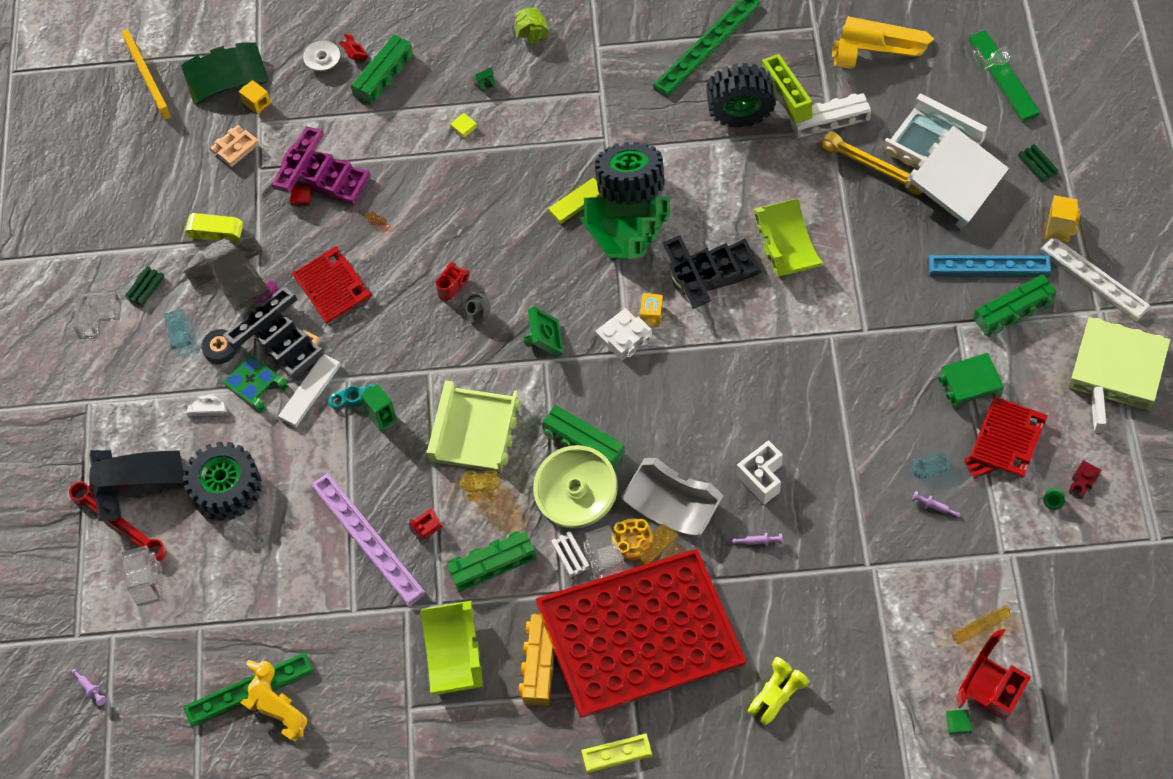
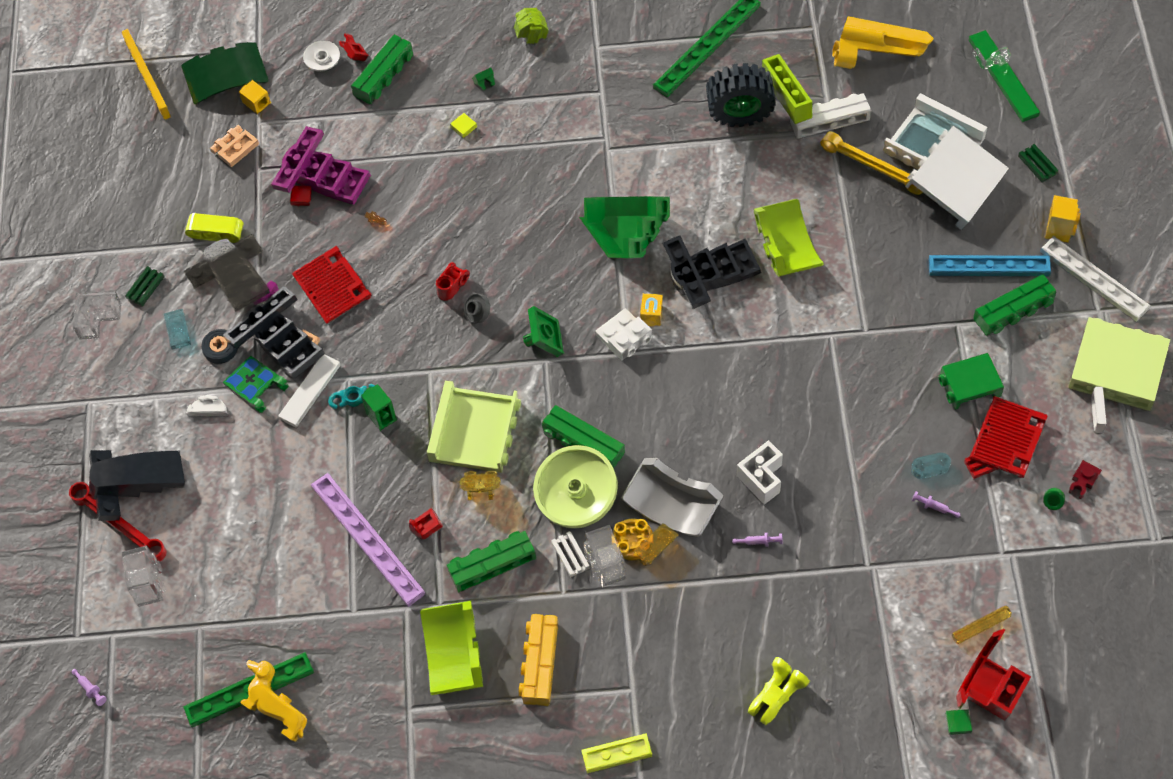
black wheel [183,442,262,521] -> none
red plate [535,549,747,719] -> none
neon yellow tile [548,178,601,225] -> none
black wheel [595,142,665,205] -> none

